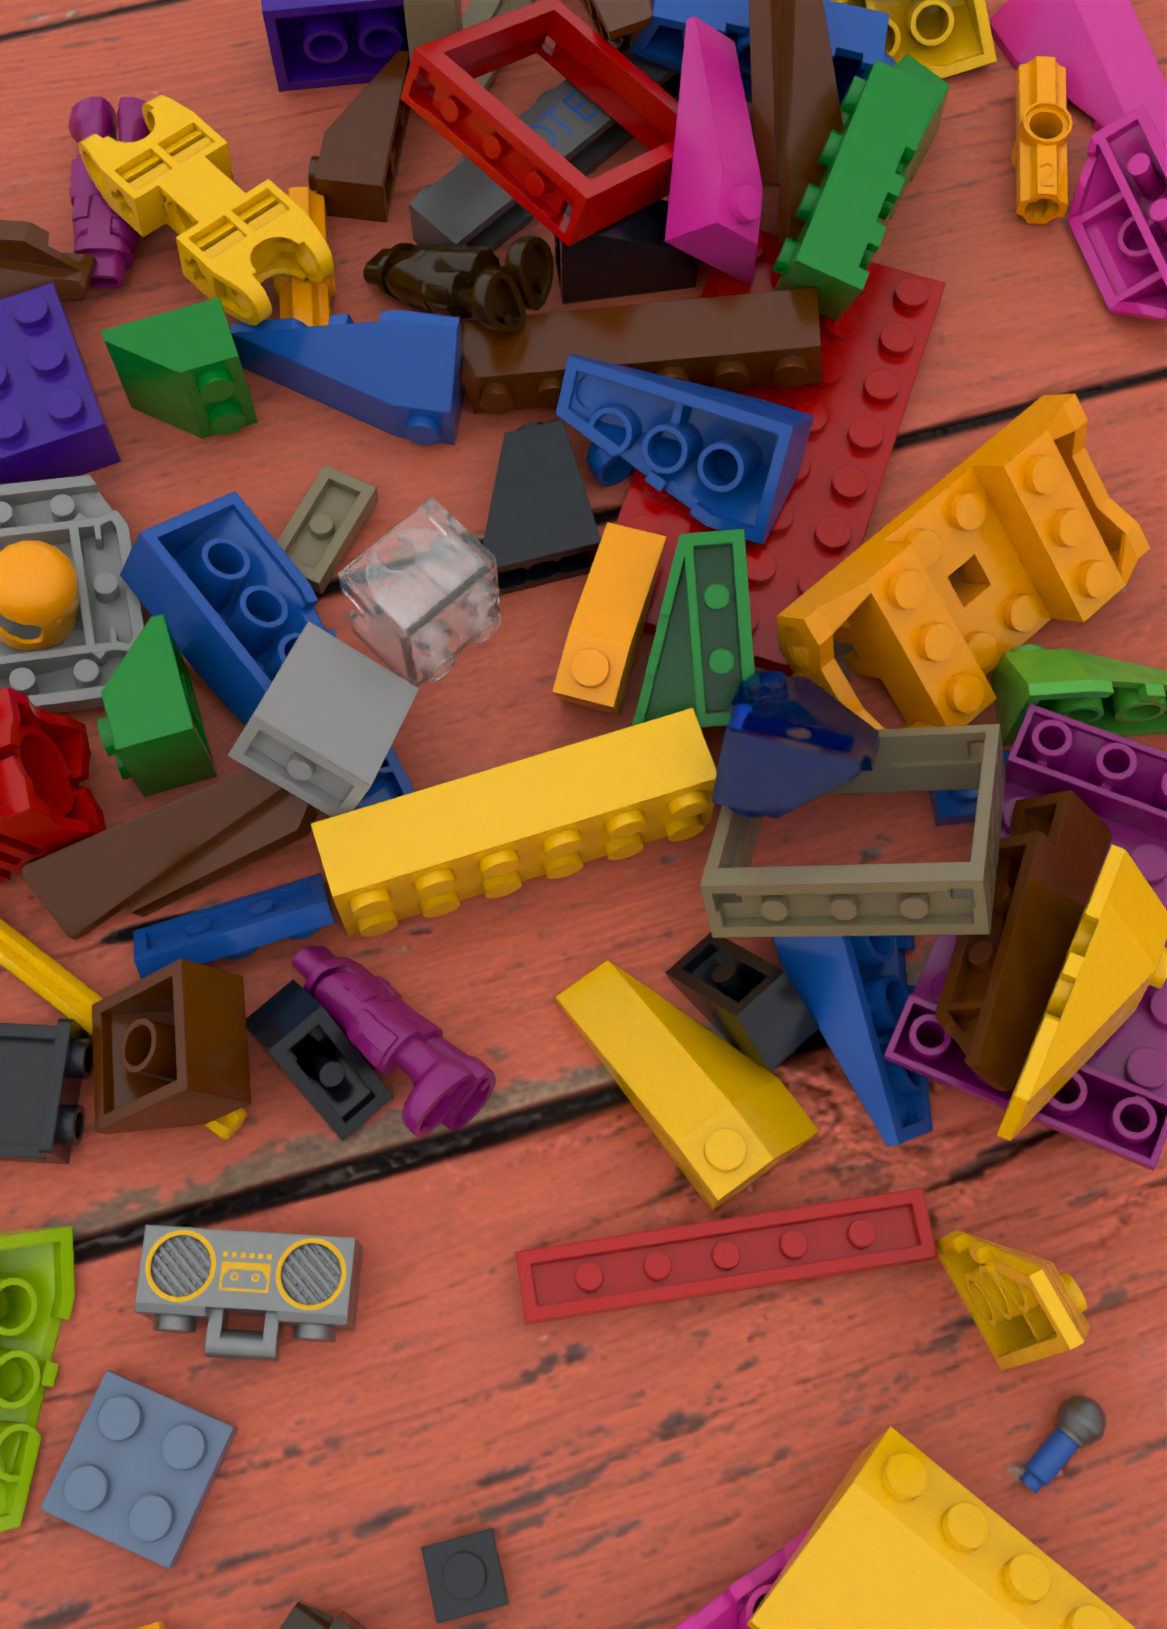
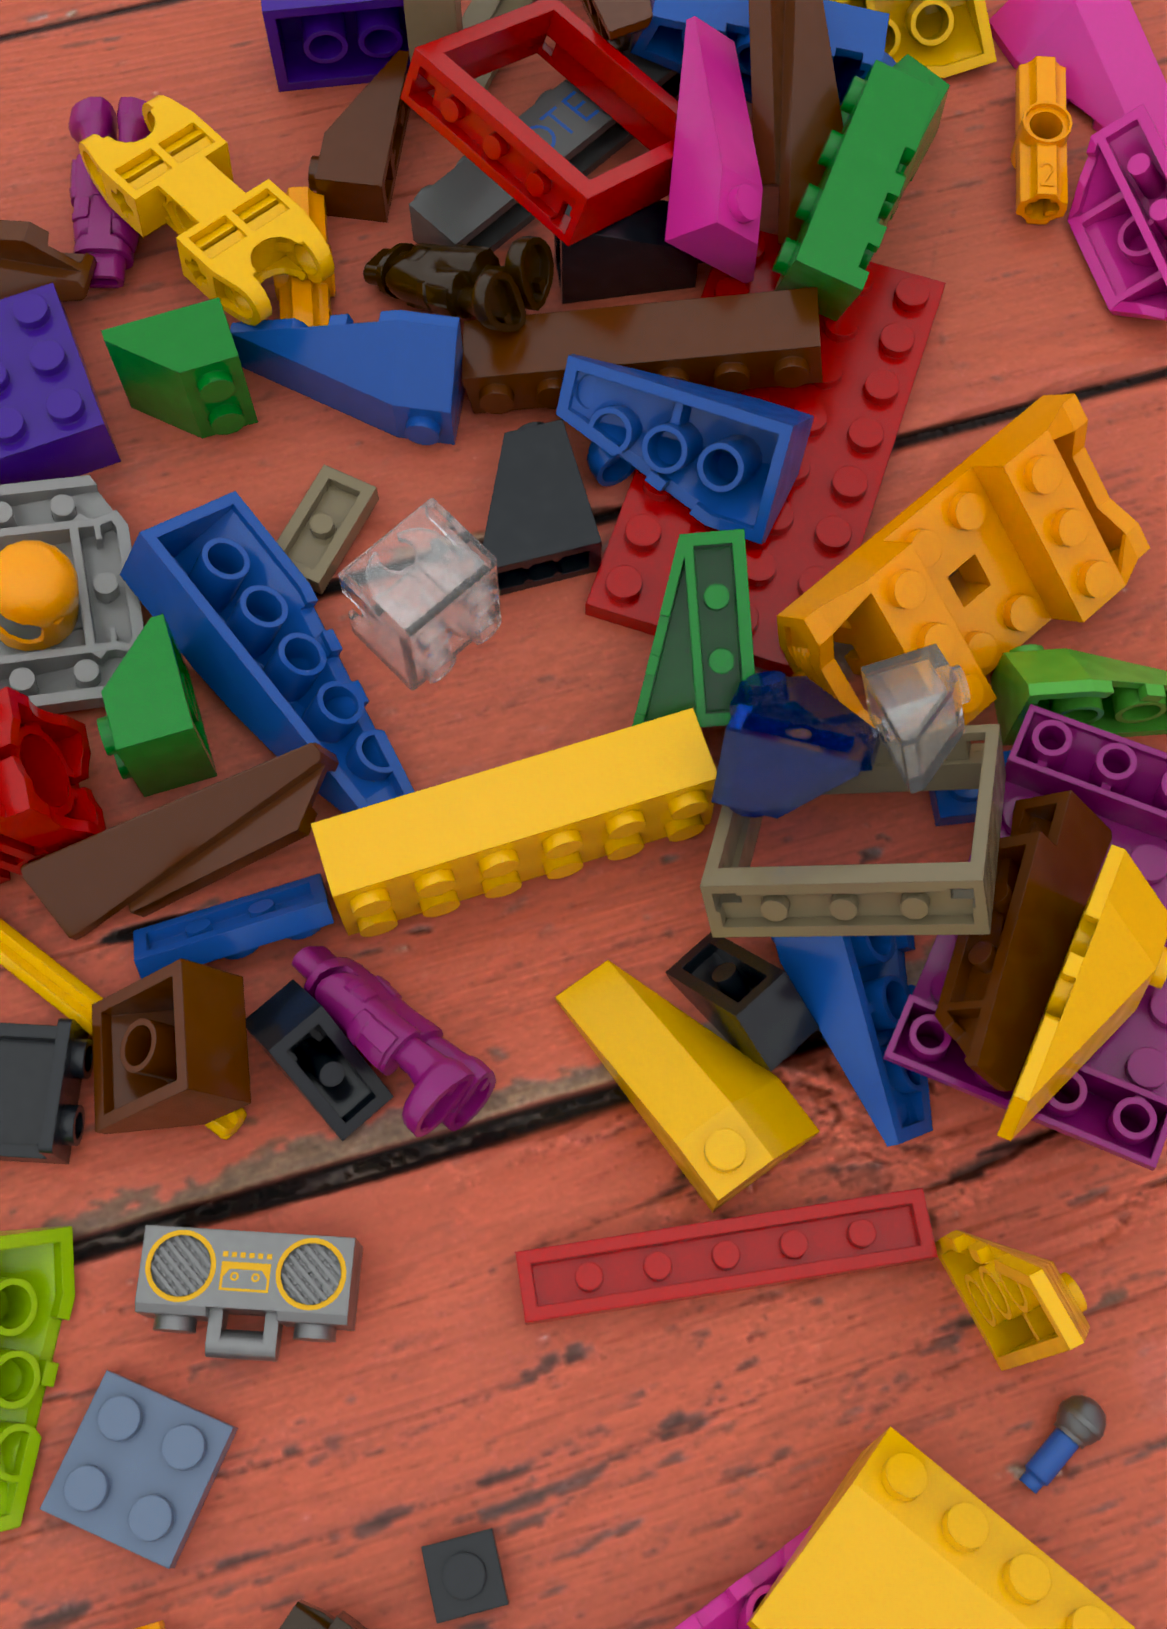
light grey panel [227,621,419,817] -> none
light orange slope [552,522,667,716] -> none
none -> clear slope [861,644,970,794]

